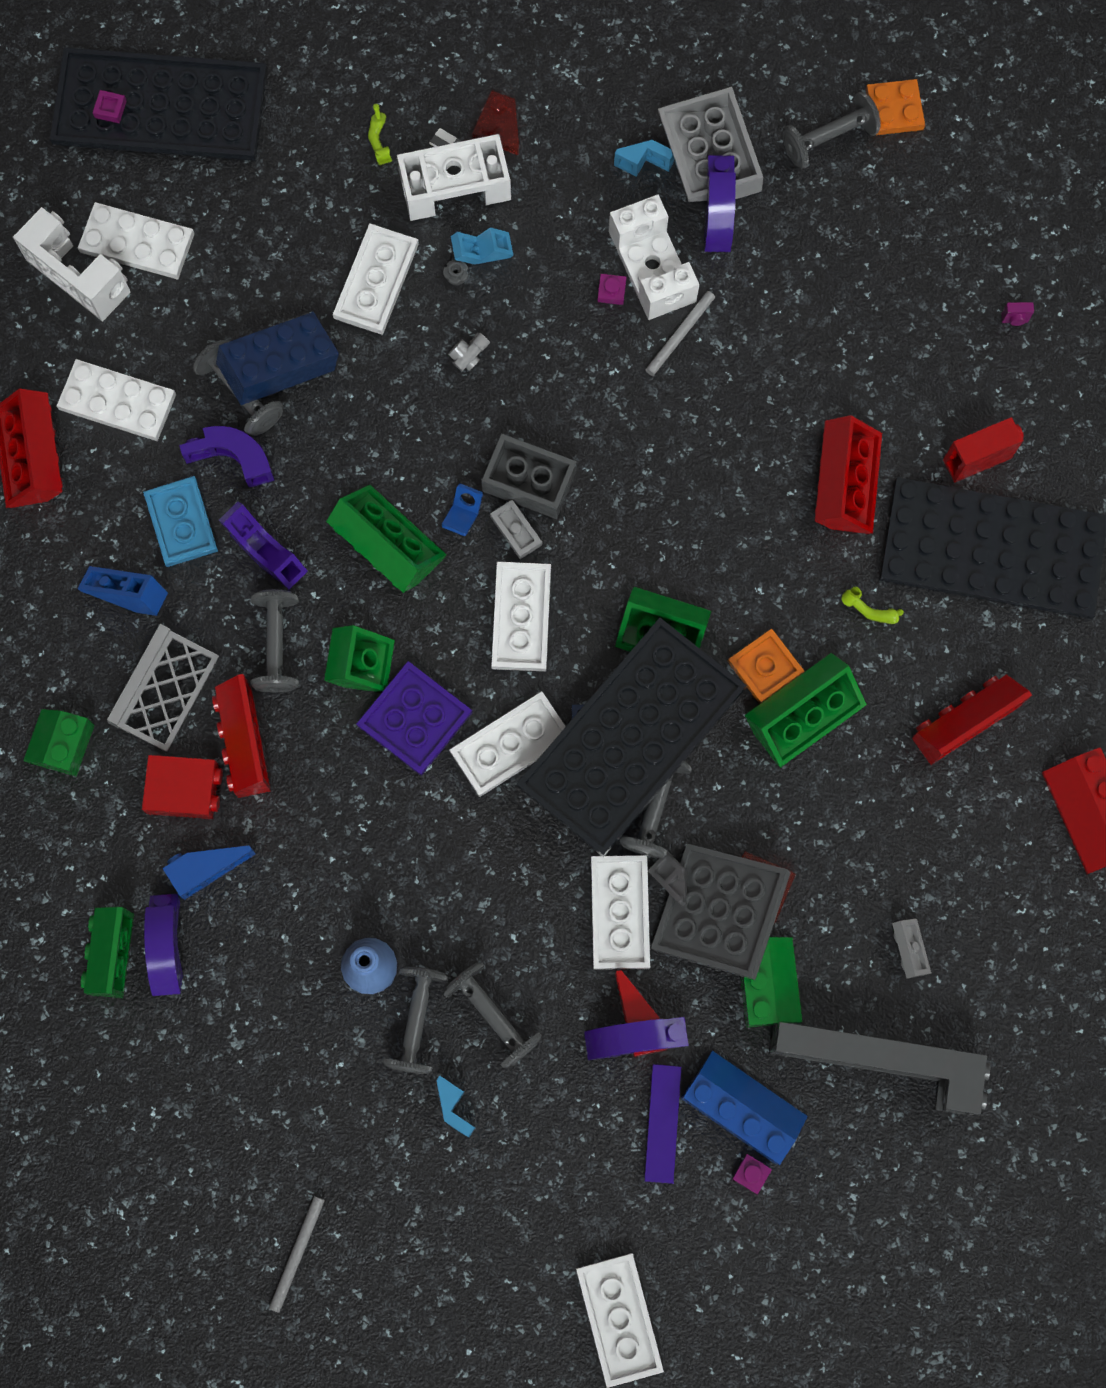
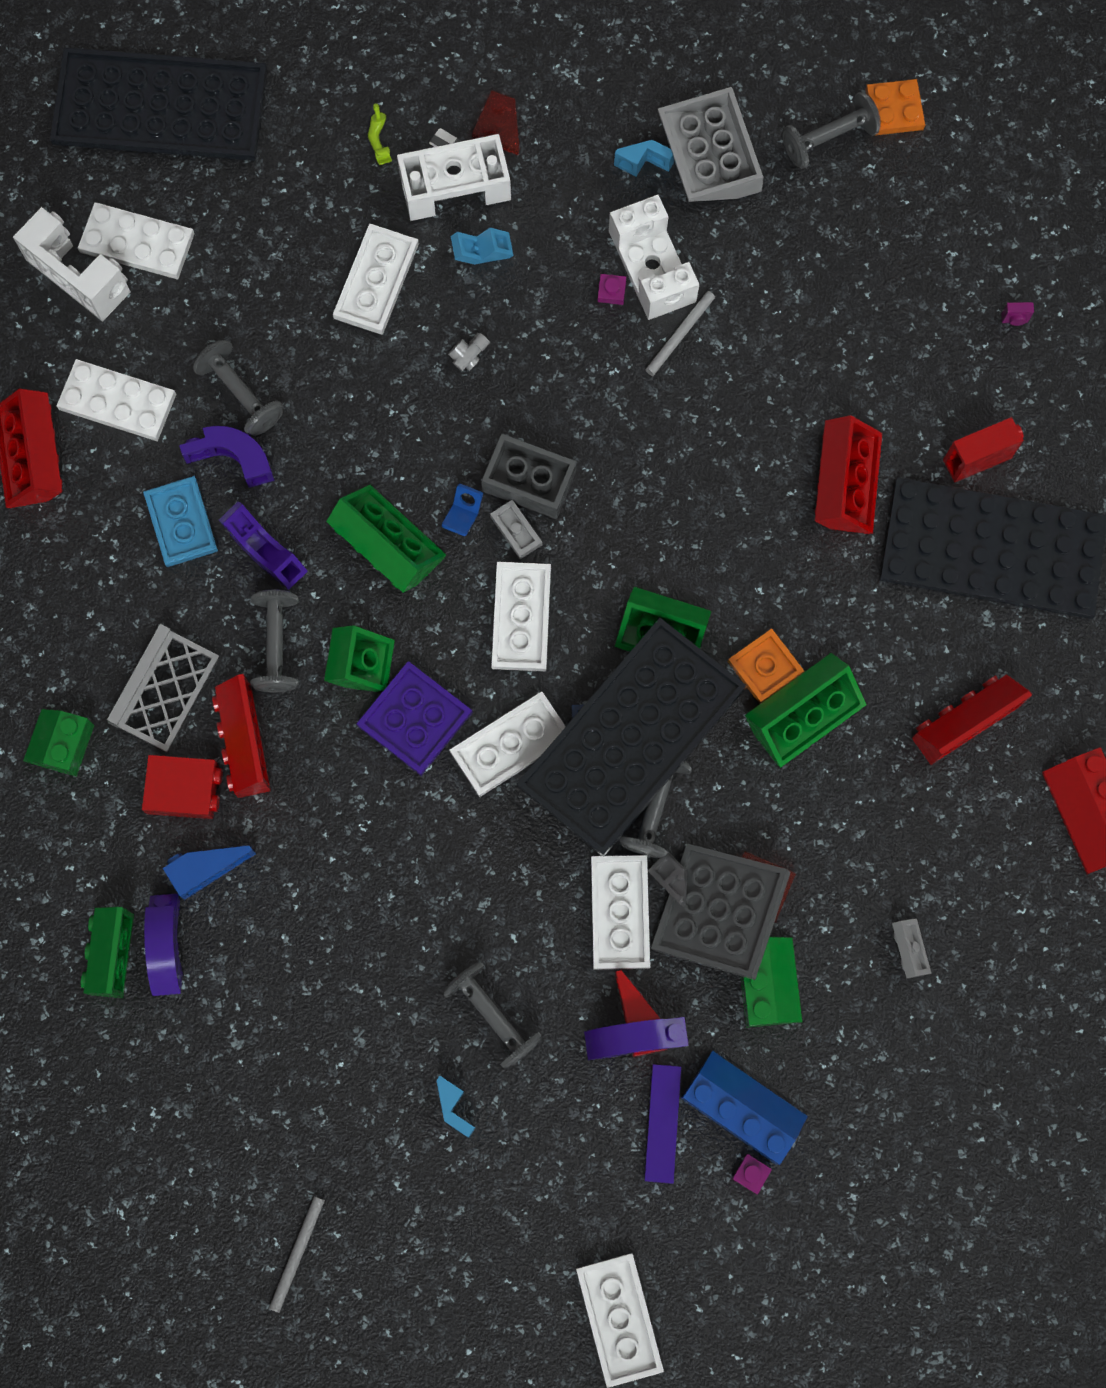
blue slope [78,566,168,616] -> none
magenta plate [93,90,127,123] -> none
dark blue brick [216,312,339,405] -> none
medium blue cone [341,938,397,994] -> none
dark grey hose [383,966,449,1074] -> none
dark grey plate [443,260,469,285] -> none
dark purple arch [704,155,736,252] -> none
dark grey brick [770,1022,991,1115] -> none
lime piece [842,587,904,624] -> none

